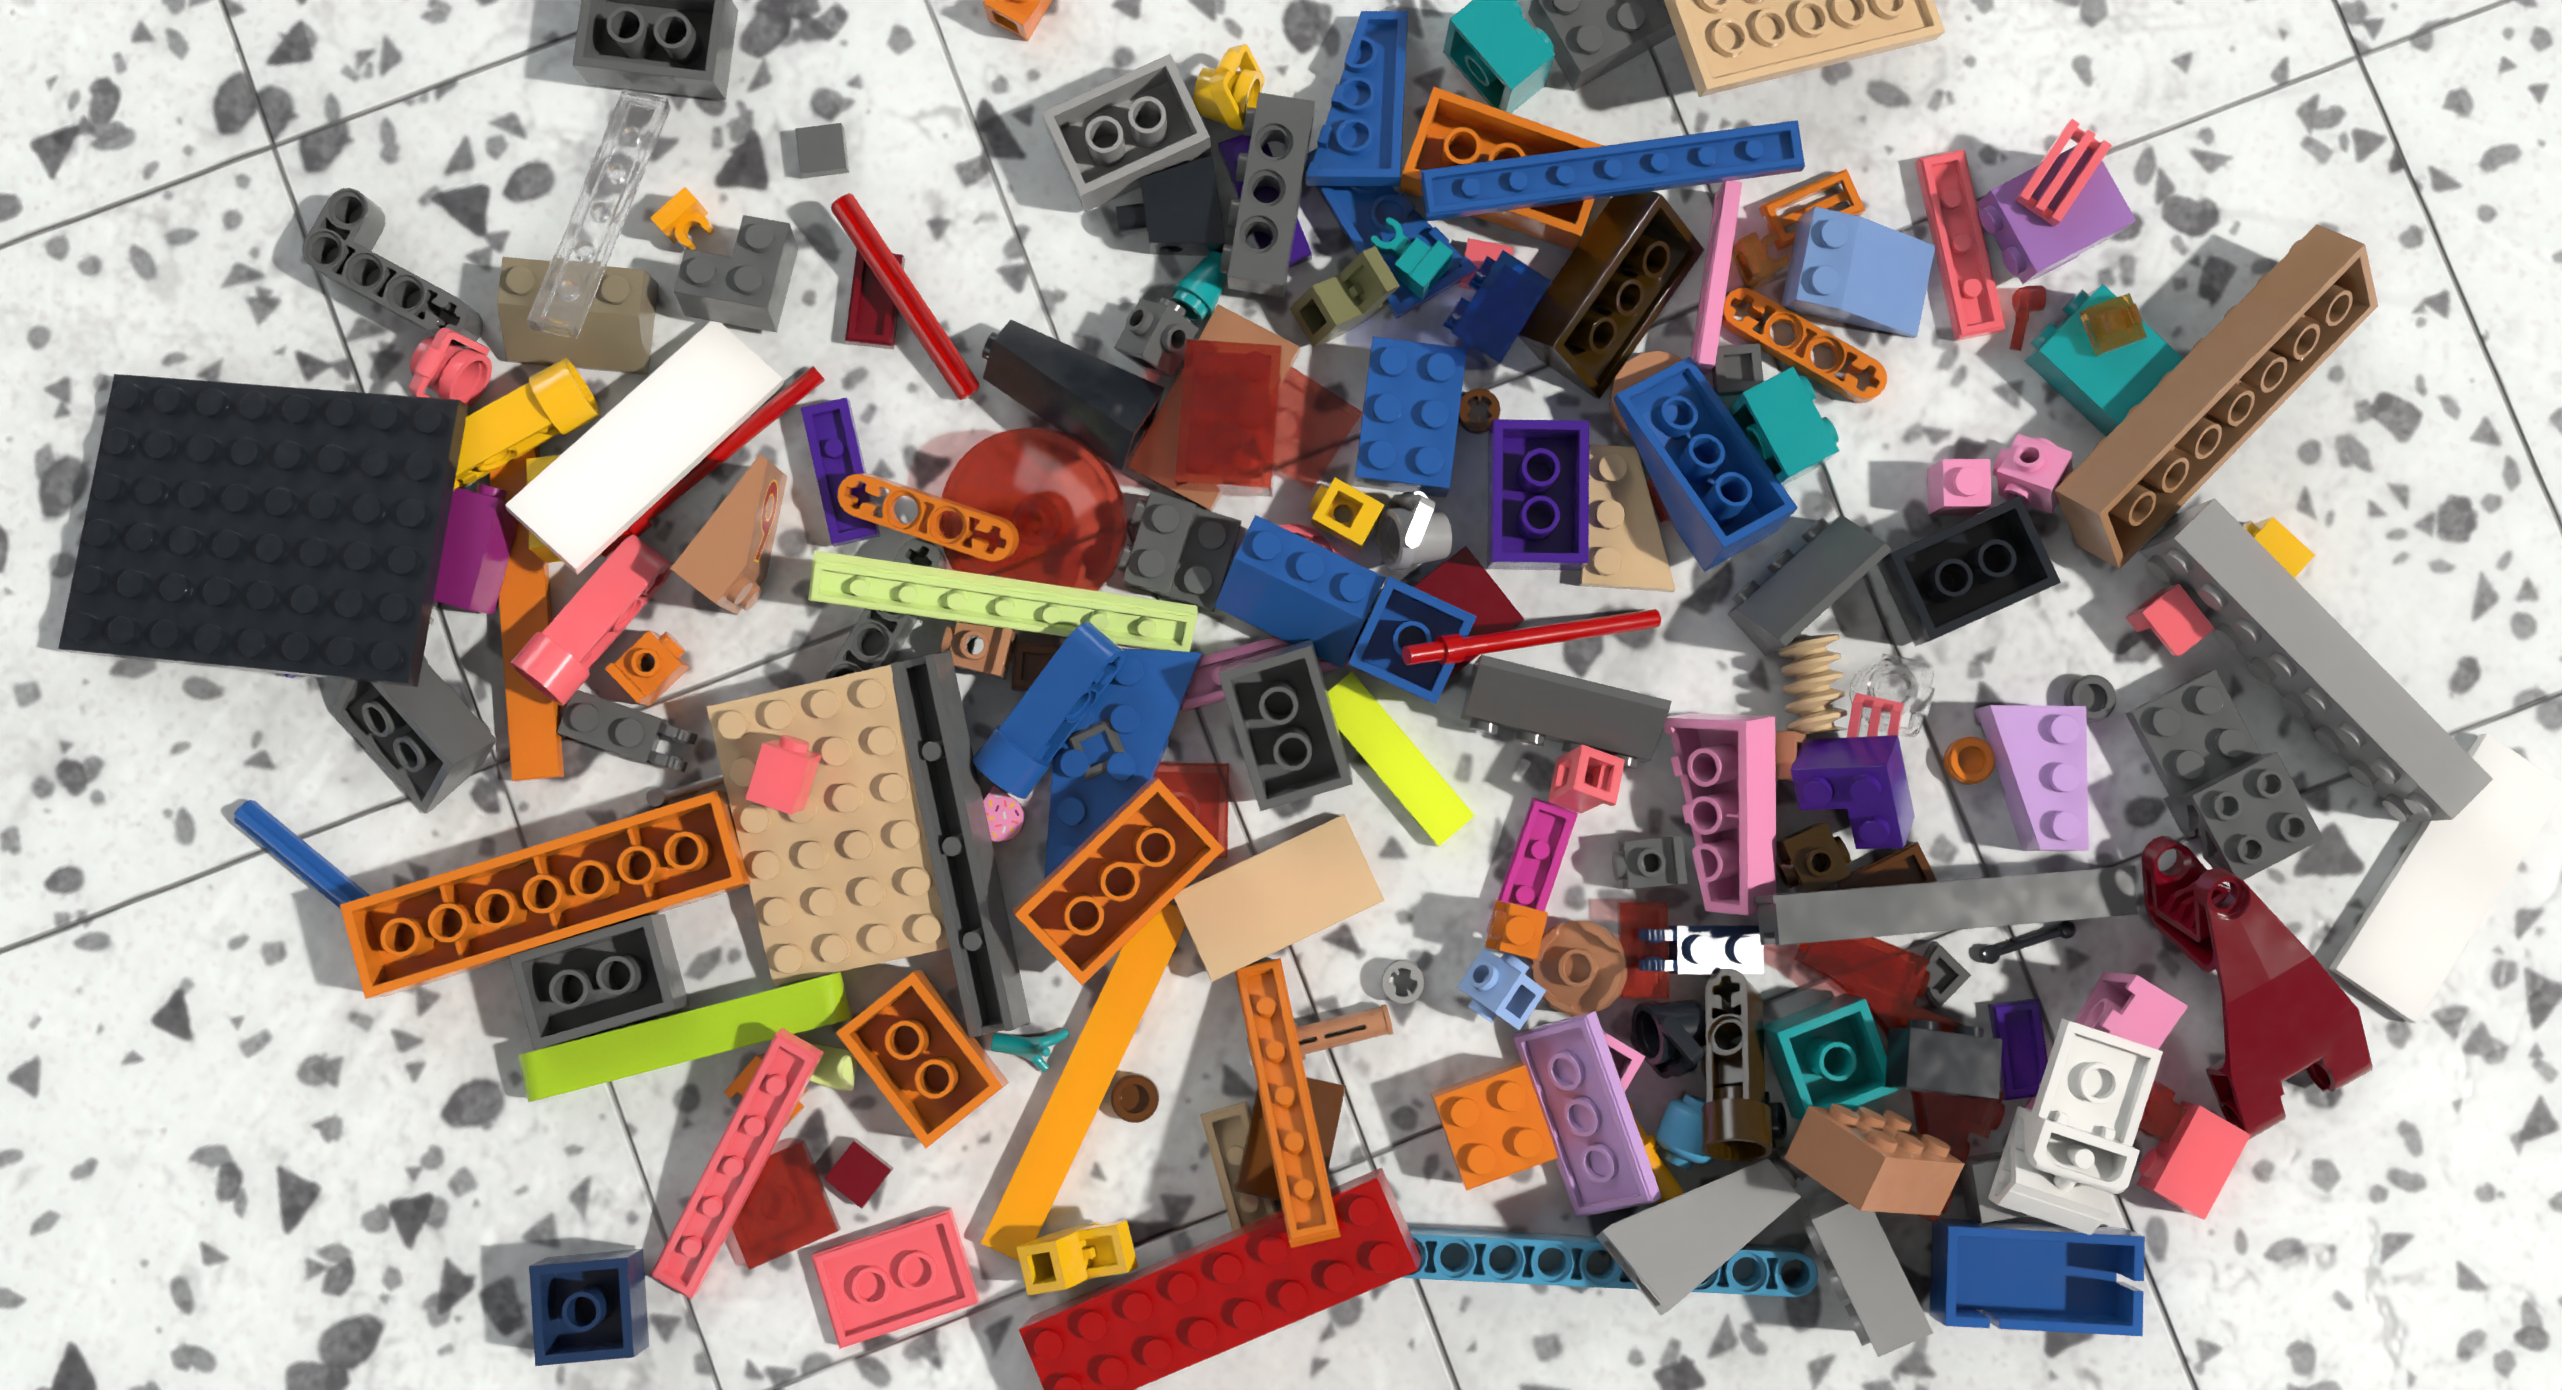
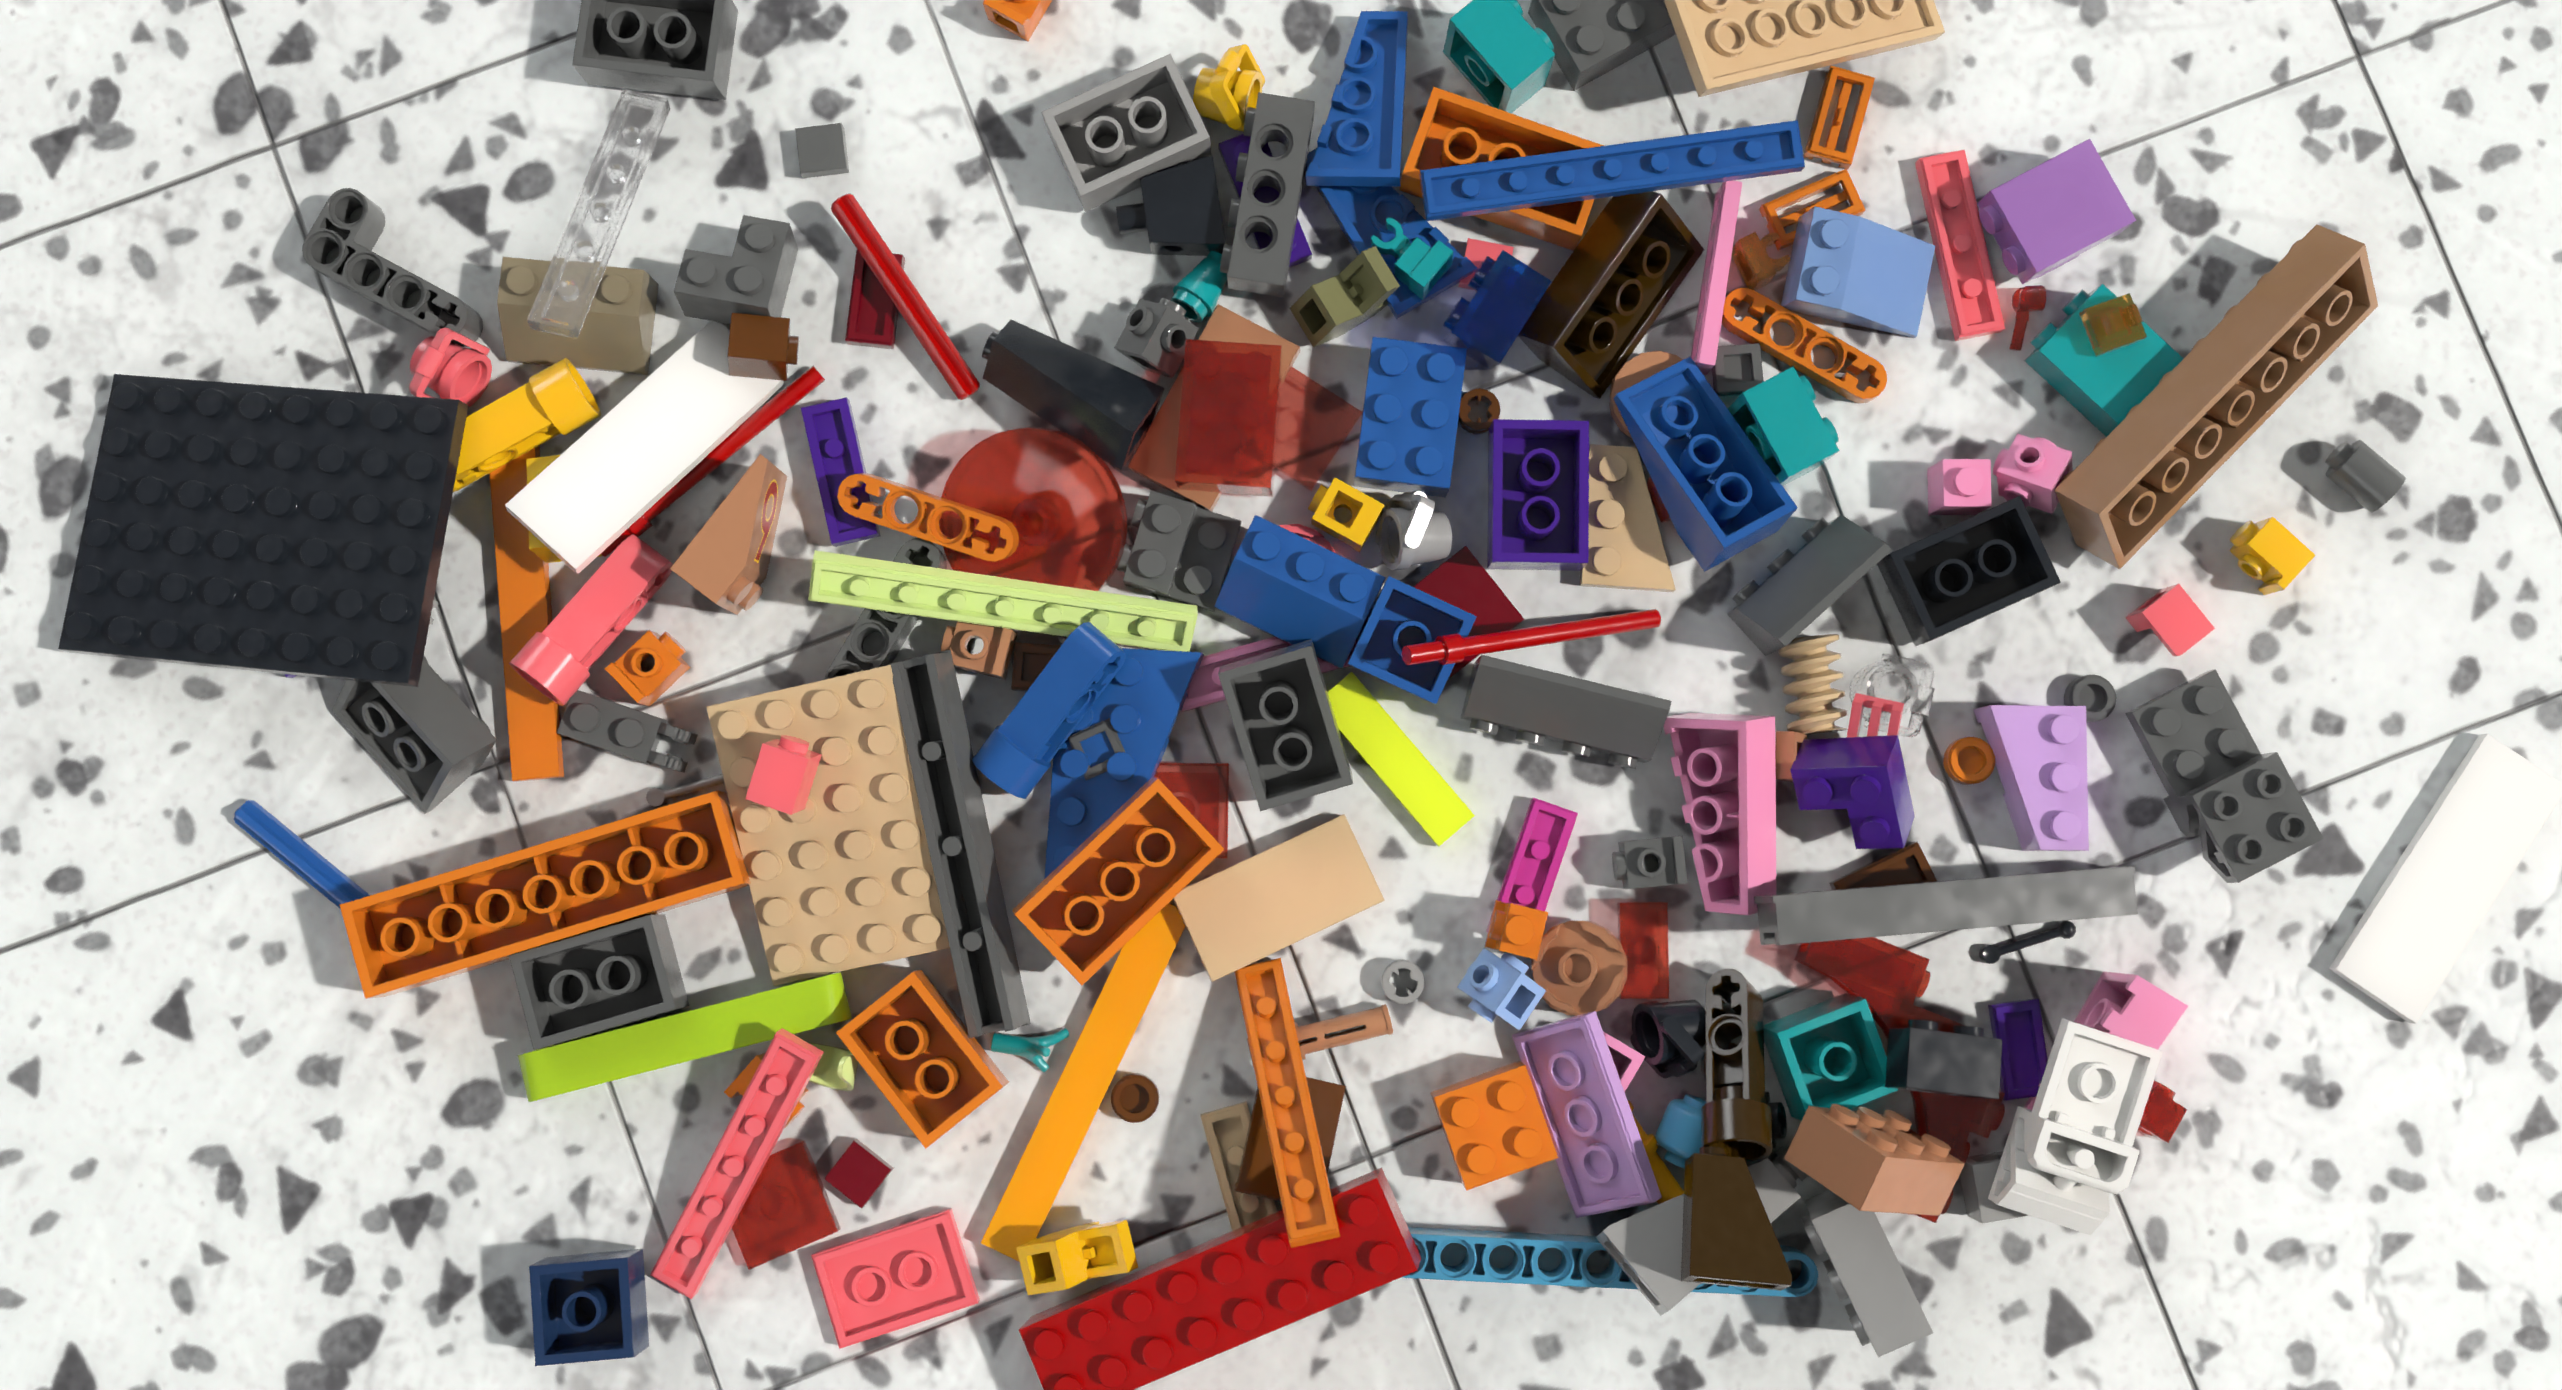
magenta slope [434,483,519,615] -> none
light orange tile [650,187,714,250] -> none
bright pink tile [983,786,1025,842] -> none
coral brick [1548,744,1625,814] -> none
hinge [1639,925,1764,974] -> none
dark brown brick [1776,822,1851,893] -> none
dark grey tile [1919,941,1971,1009] -> none
blue piece [1929,1218,2145,1336] -> none
coral tile [2015,119,2112,227] -> none
coral brick [2136,1101,2251,1220] -> none
light grey brick [2139,498,2493,822] -> none
dark red piece [2141,836,2373,1139] -> none
none -> reddish brown brick [727,313,799,381]
none -> dark brown slope [1681,1147,1792,1291]
none -> orange tile [1803,65,1875,170]
none -> dark grey brick [2325,440,2406,512]

